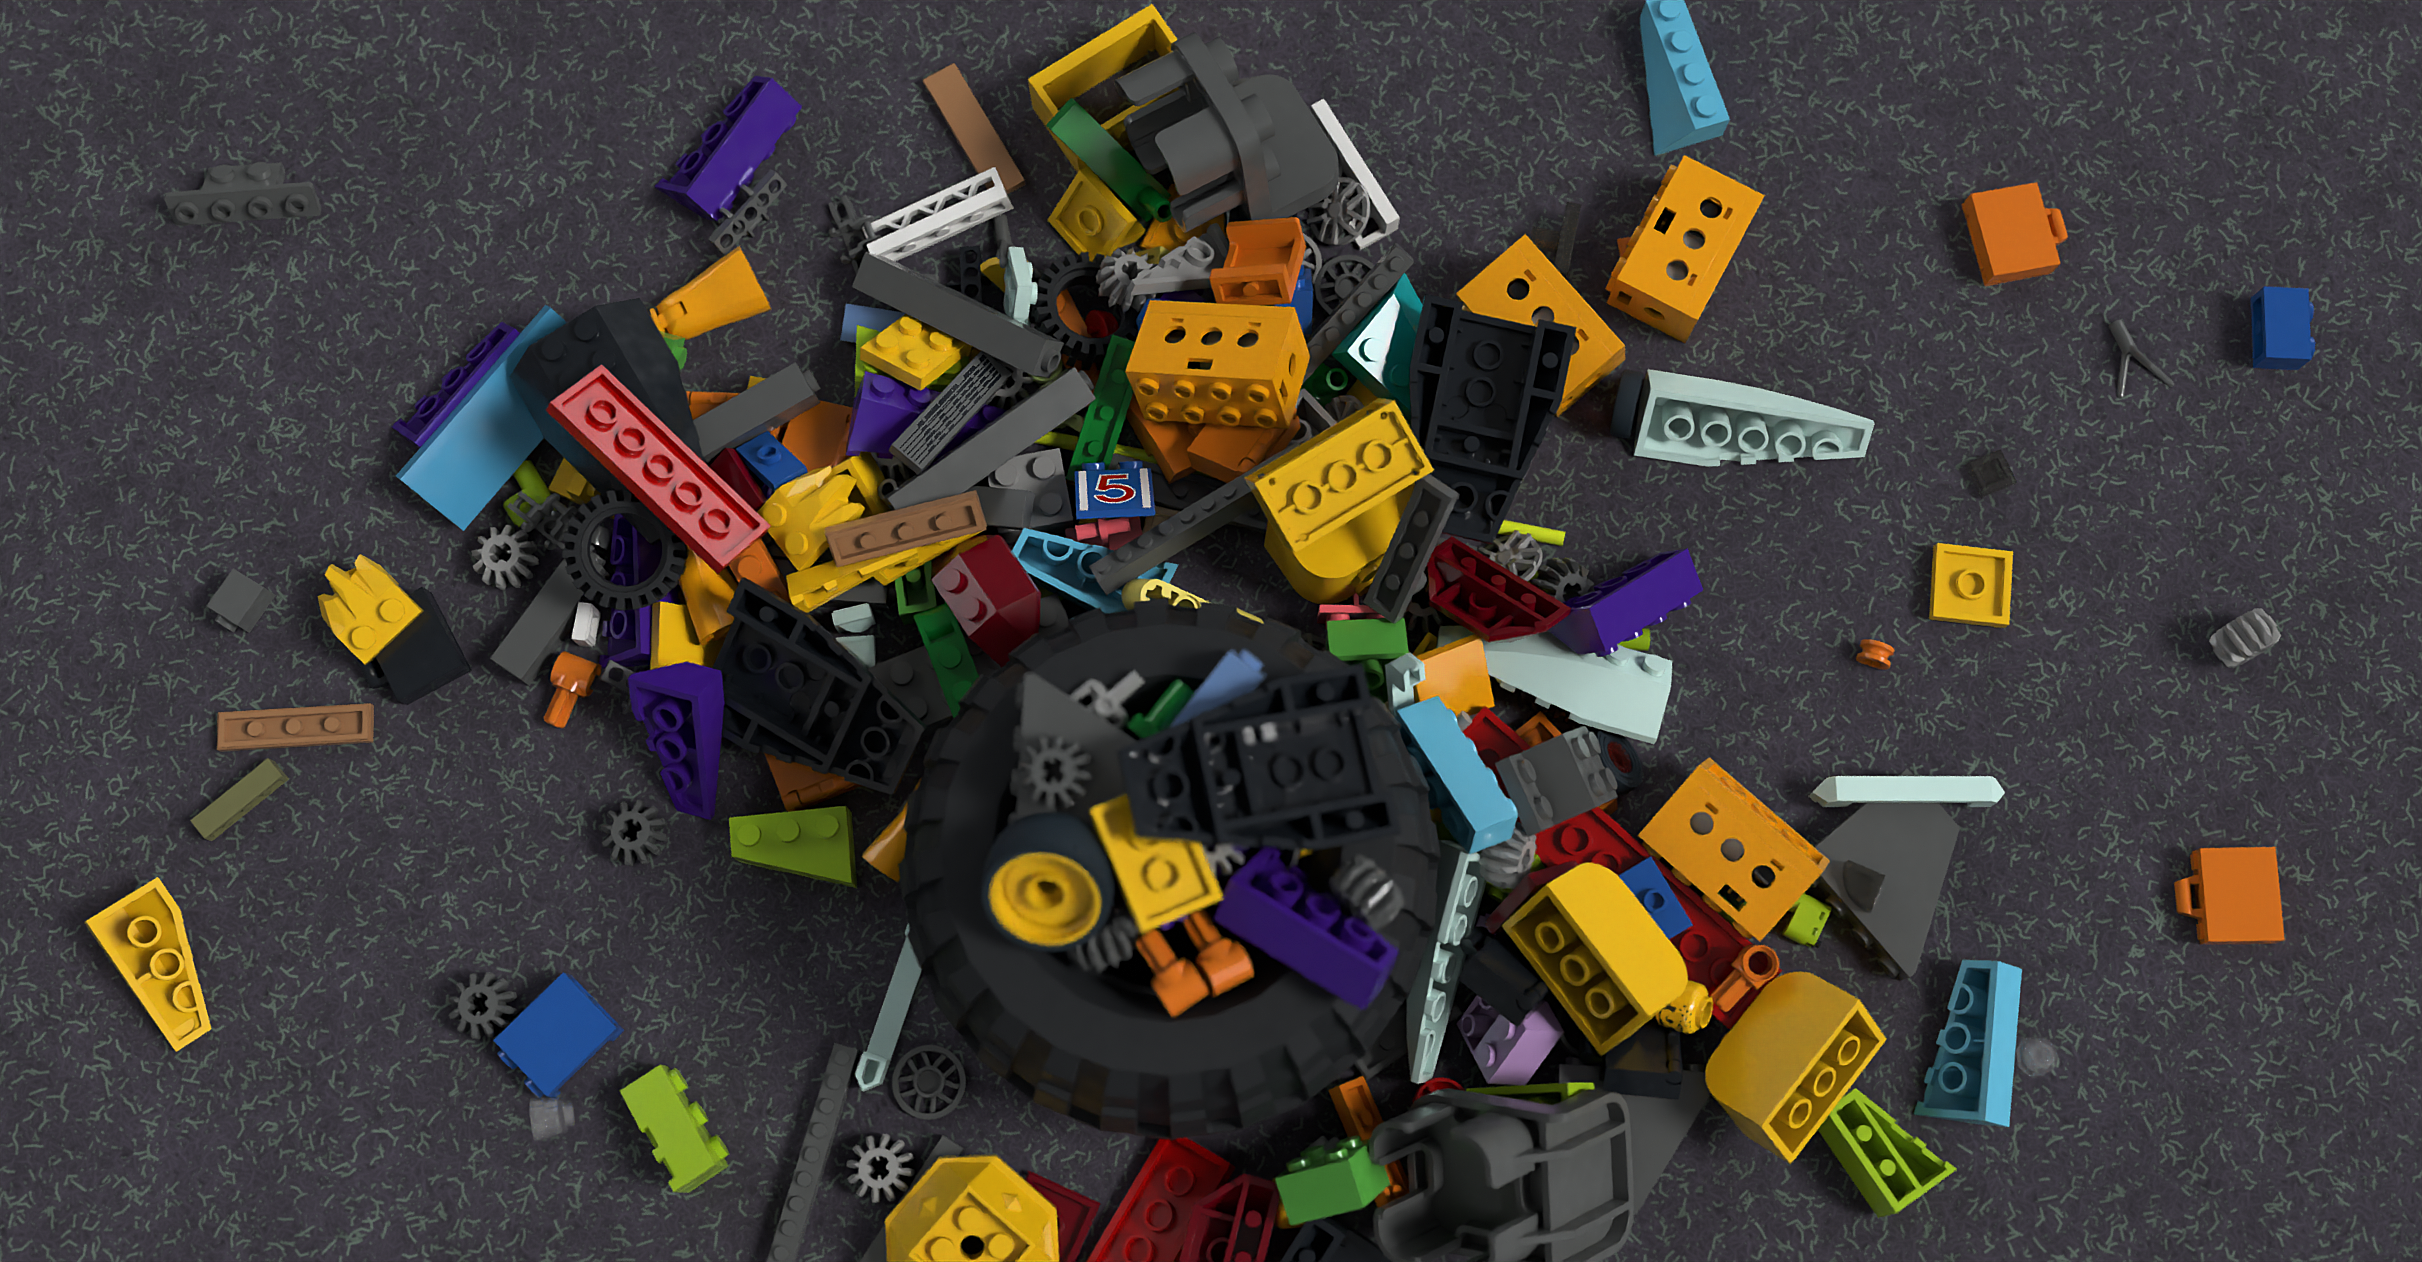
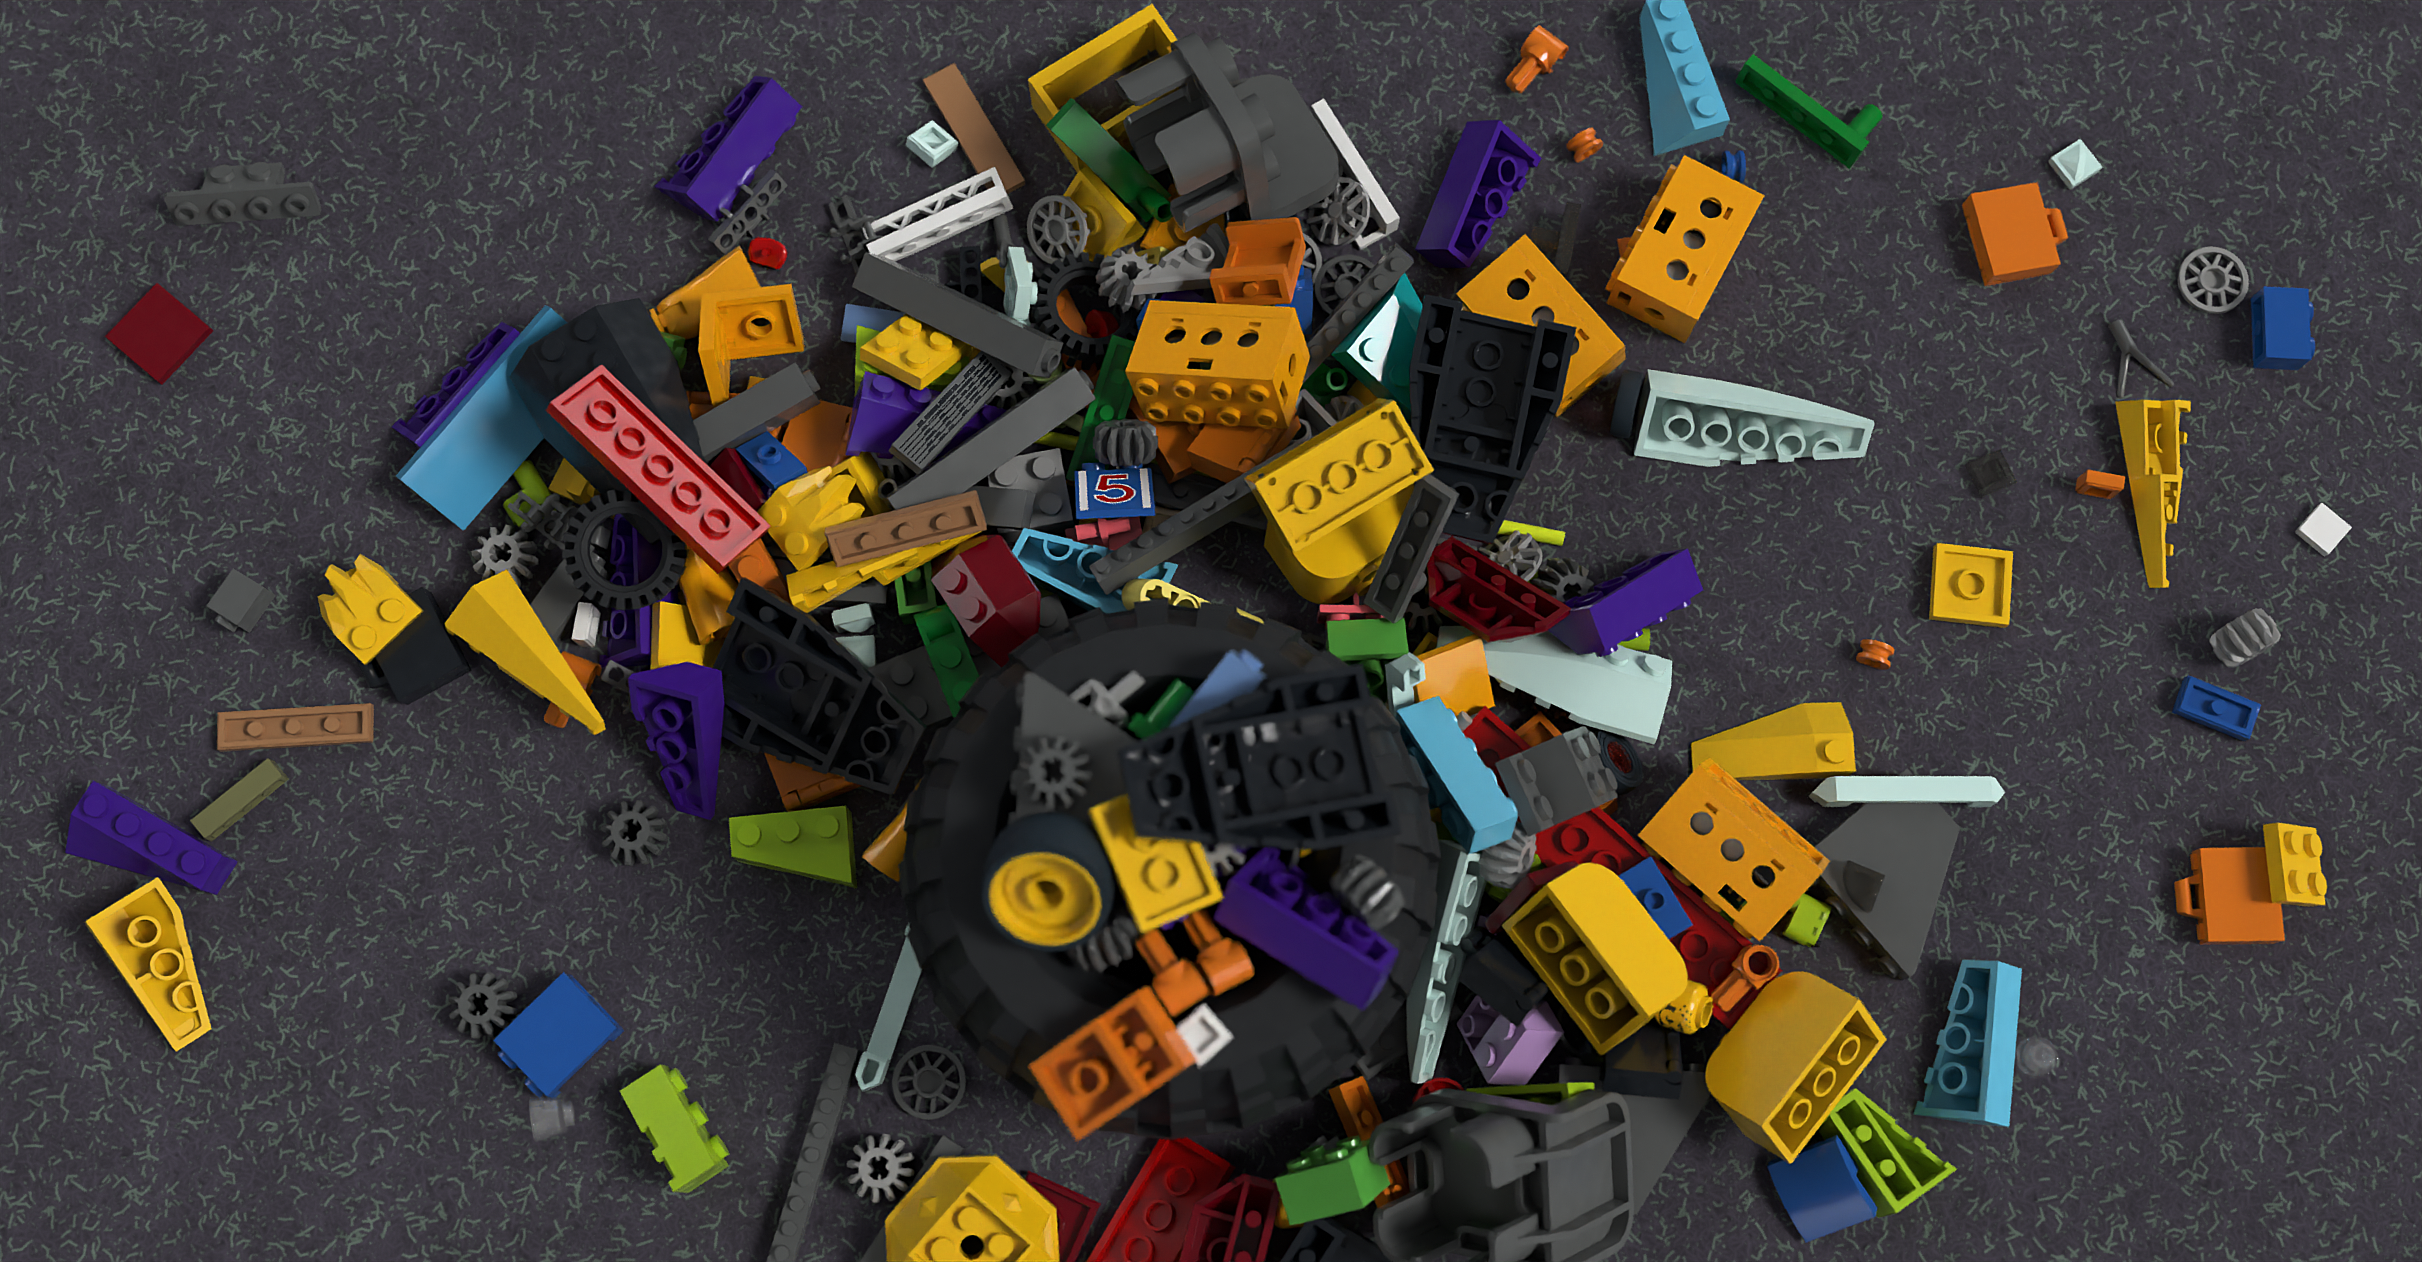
none -> dark purple wedge [65,780,238,895]
none -> dark red tile [105,283,214,385]
none -> yellow wedge [444,569,606,735]
none -> light orange bracket [698,284,804,409]
none -> red piece [748,237,787,269]
none -> light aqua tile [906,120,959,167]
none -> light grey wheel [1027,195,1090,264]
none -> orange slope [1029,986,1197,1141]
none -> dark grey gear [1093,418,1158,467]
none -> white tile [1176,1004,1233,1067]
none -> dark purple wedge [1415,120,1542,268]
none -> orange axle [1505,25,1569,94]
none -> orange bush [1566,128,1604,162]
none -> yellow wedge [1691,702,1856,780]
none -> blue bush [1721,150,1746,183]
none -> green piece [1735,54,1883,169]
none -> blue slope [1767,1135,1877,1242]
none -> light aqua tile [2048,139,2102,190]
none -> orange tile [2075,470,2125,499]
none -> yellow wedge [2115,400,2191,588]
none -> blue plate [2172,675,2261,741]
none -> light grey wheel [2178,247,2249,314]
none -> yellow plate [2263,823,2327,907]
none -> white tile [2295,503,2352,557]

